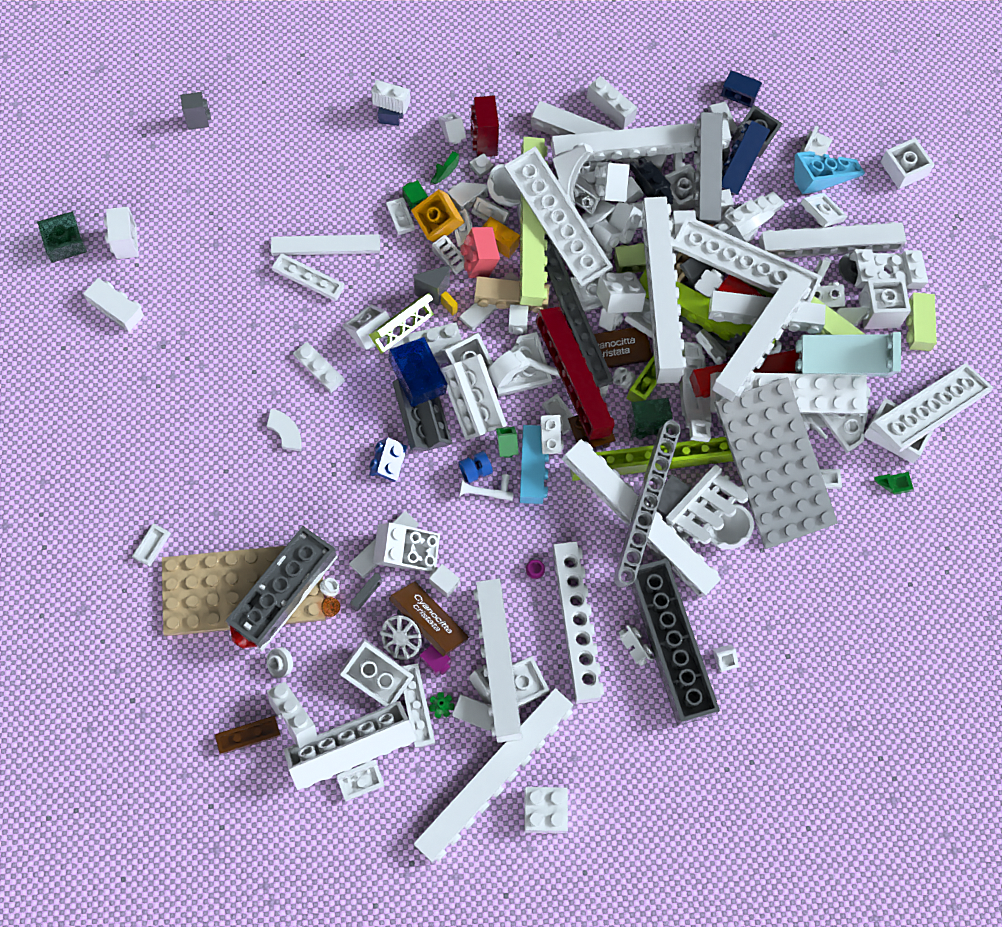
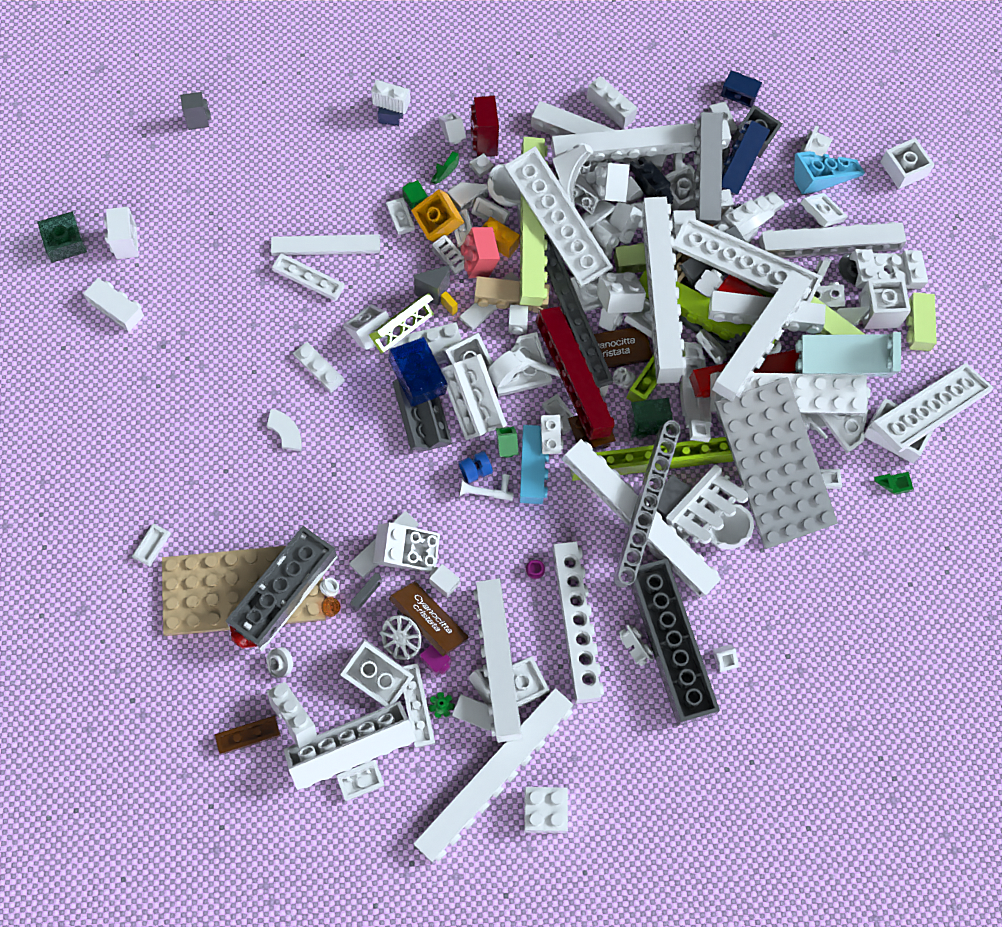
bracket [369,437,407,482] -> none

